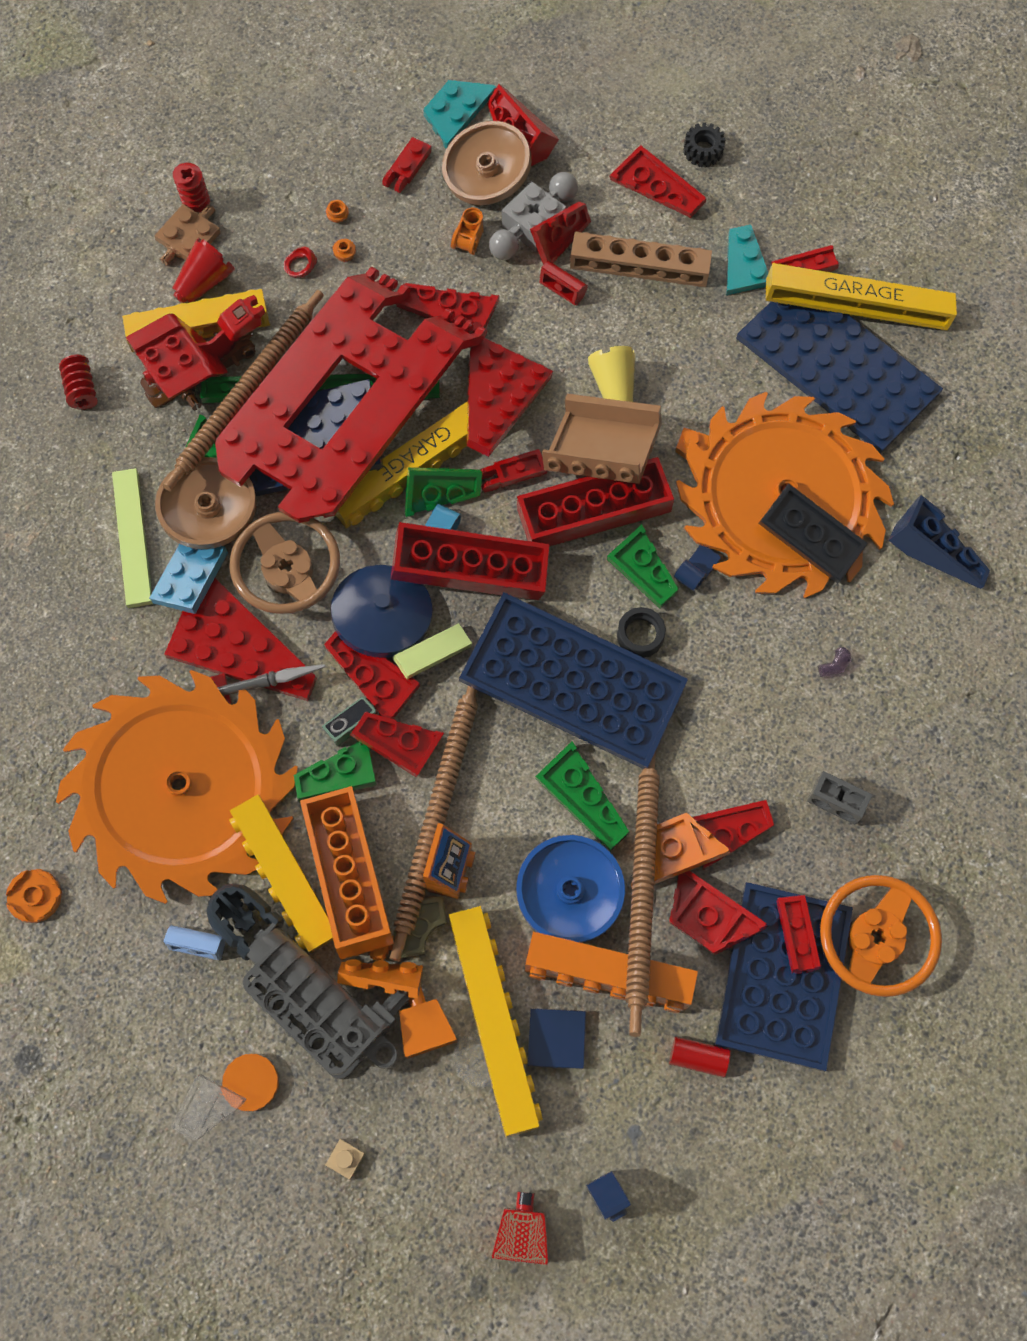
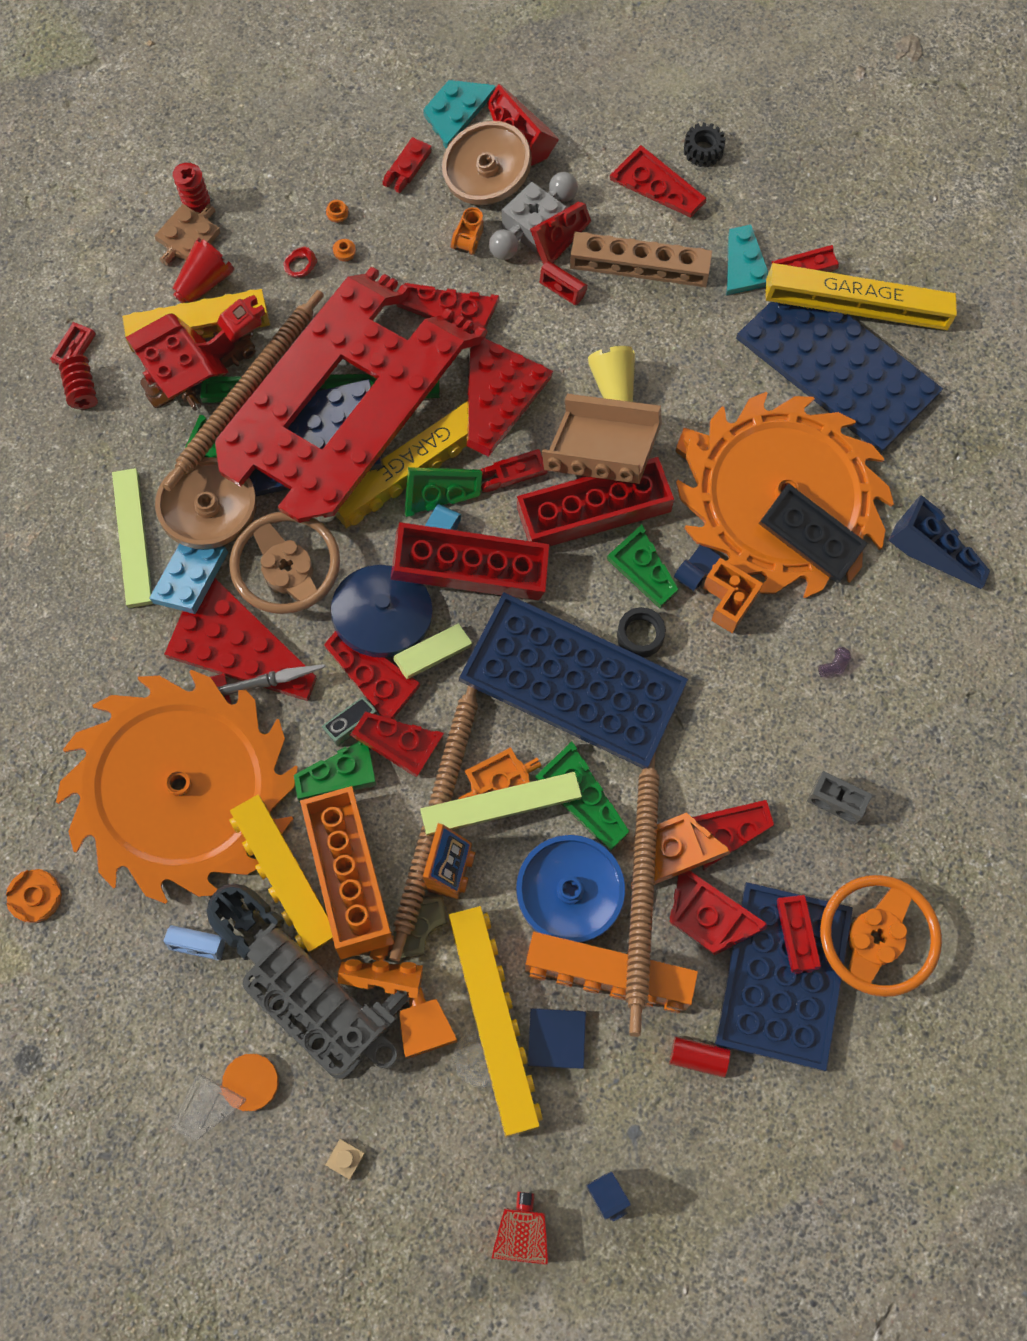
none -> red tile [50,322,96,365]
none -> yellowish green tile [420,772,582,836]
none -> orange plate [458,747,542,799]
none -> orange brick [703,558,763,634]

